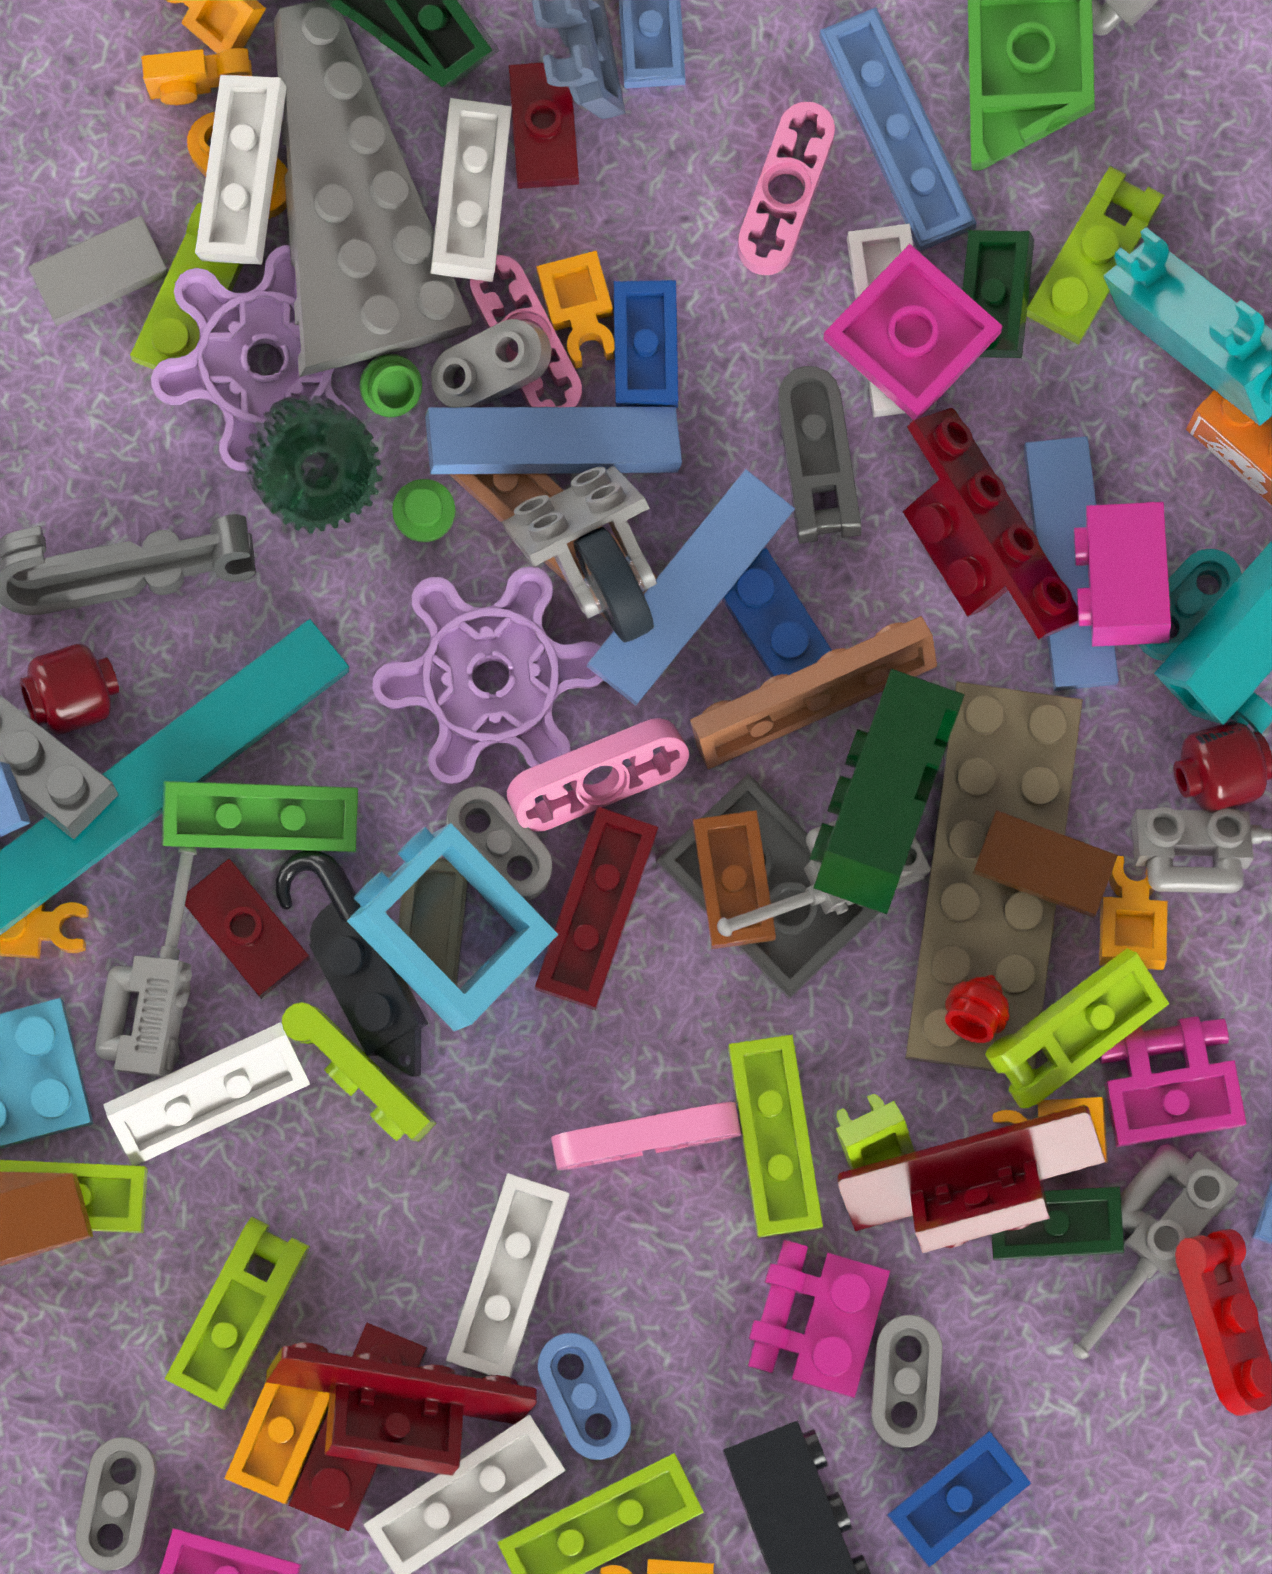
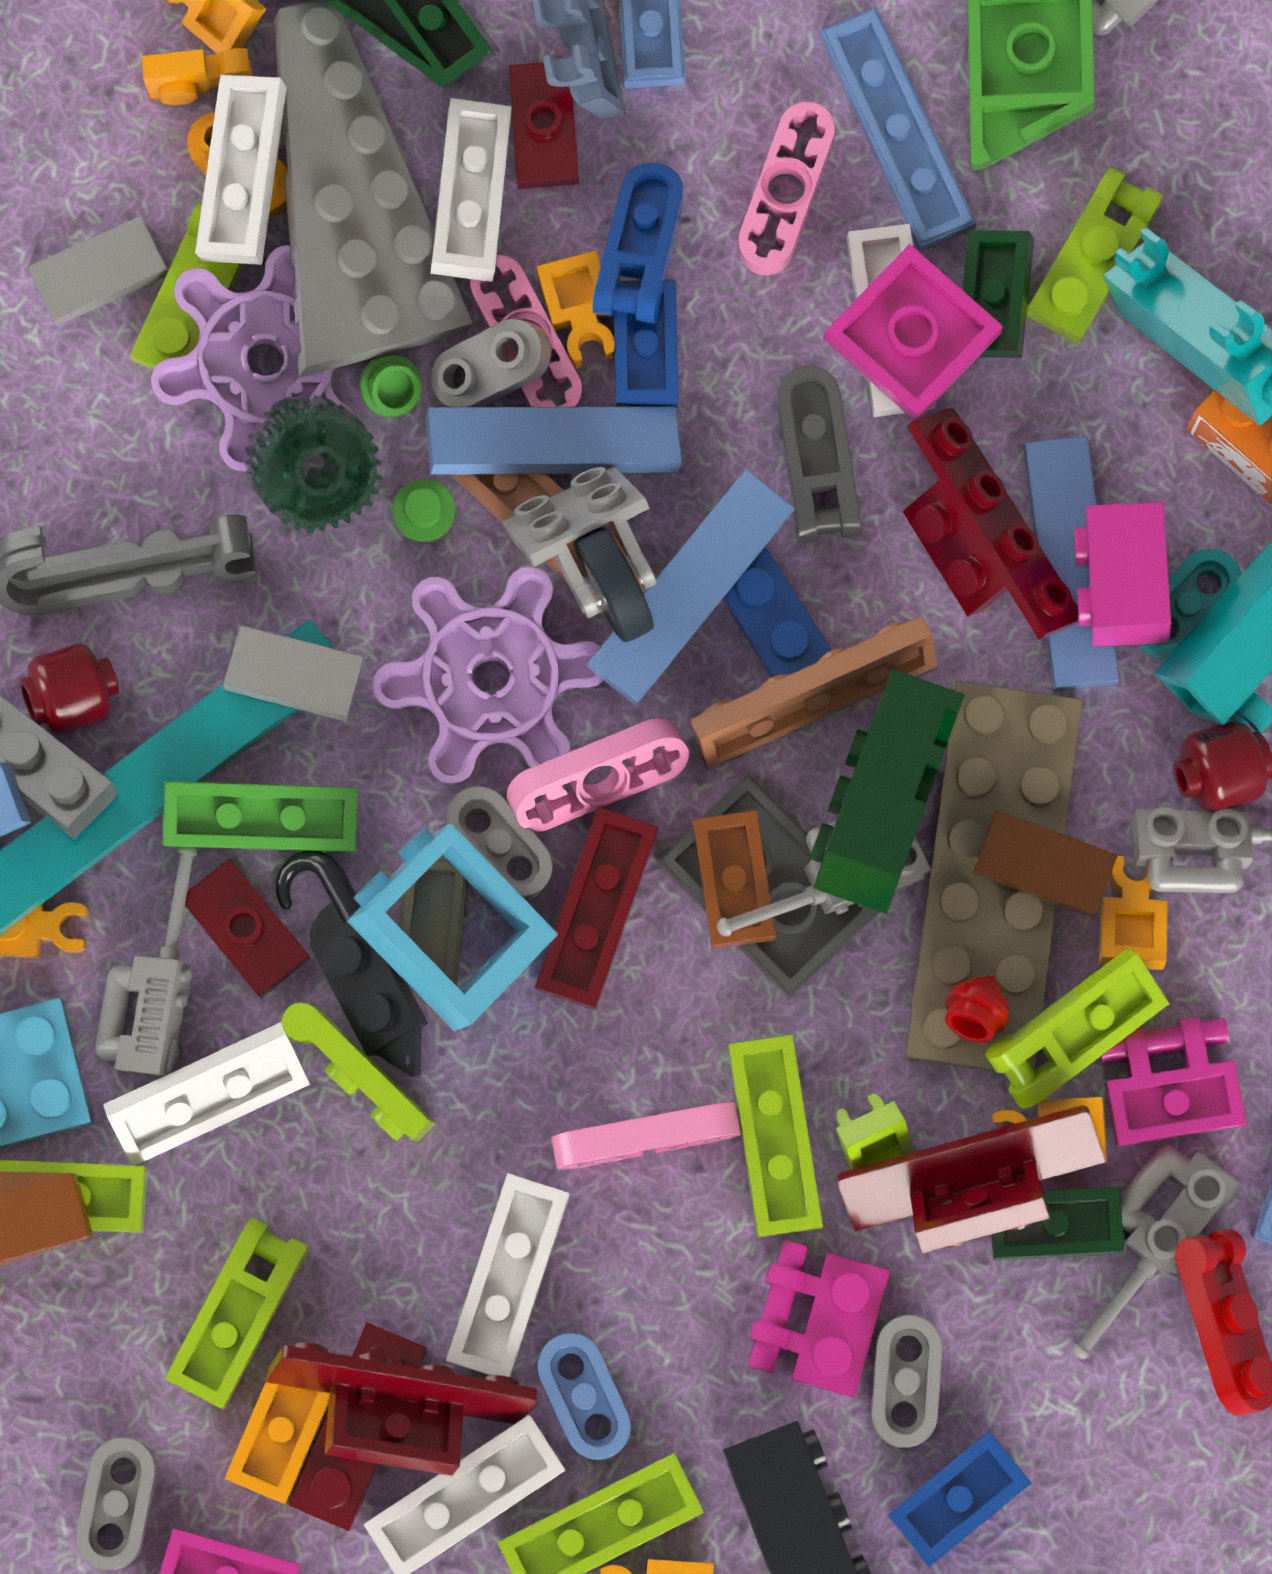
none -> light grey tile [223,625,364,722]
none -> blue plate [592,163,683,323]

